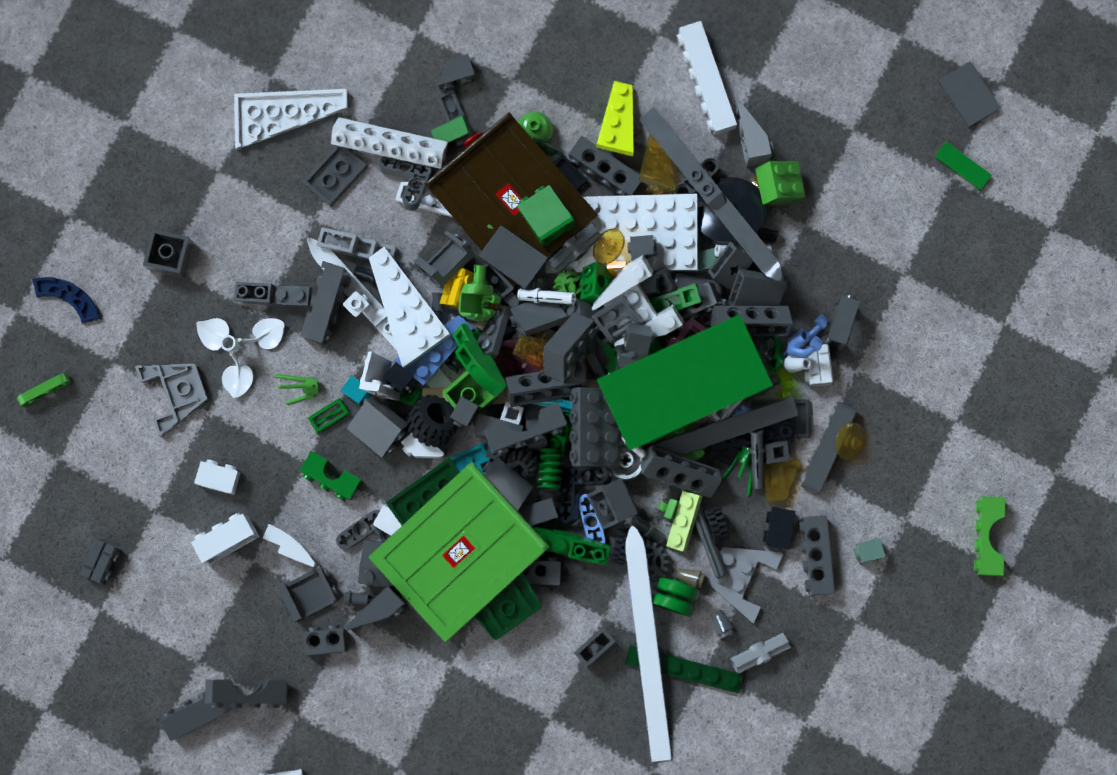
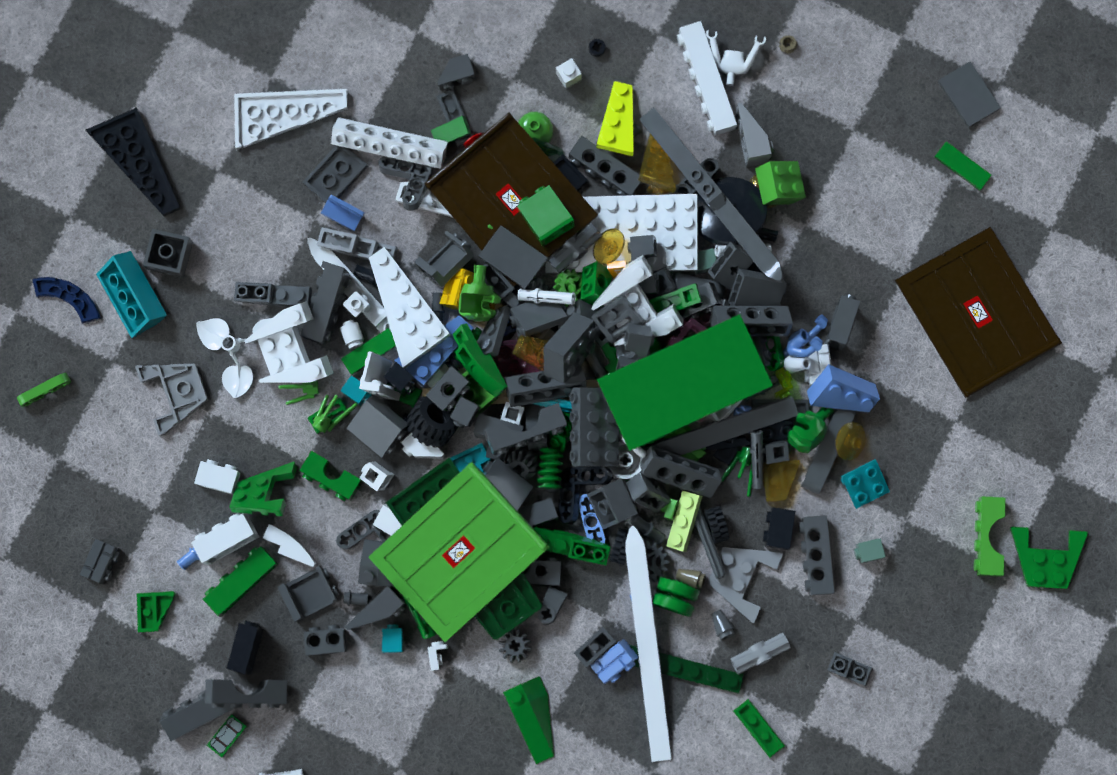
none -> black wing [86,107,181,216]
none -> teal slope [96,251,167,338]
none -> green wing [137,591,176,633]
none -> medium blue pin [177,547,200,570]
none -> green brick [203,546,279,617]
none -> tile [207,714,247,758]
none -> black brick [226,620,264,675]
none -> green wing [229,462,297,516]
none -> white wedge [245,301,333,383]
none -> bright green plant [312,395,358,434]
none -> medium blue panel [320,195,365,231]
none -> white brick [340,320,364,350]
none -> green tile [341,328,396,375]
none -> white brick [360,462,395,491]
none -> teal brick [382,625,403,653]
none -> green plant [403,596,437,639]
none -> dark grey brick [426,366,472,412]
none -> white bracket [428,641,448,671]
none -> dark grey gear [499,630,531,663]
none -> green wedge [503,676,554,764]
none -> dark grey piece [538,586,568,625]
none -> white brick [556,58,582,89]
none -> black bush [589,39,605,57]
none -> medium blue brick [591,639,638,684]
none -> dark grey brick [626,472,671,513]
none -> white piece [706,30,766,86]
none -> green tile [733,699,785,758]
none -> dark tan plate [779,35,797,54]
none -> green piece [788,407,834,453]
none -> medium blue wedge [807,364,880,412]
none -> dark grey slope [828,652,873,687]
none -> teal hinge [840,459,890,509]
none -> dark brown door [894,227,1062,398]
none -> green wing [1010,527,1087,589]

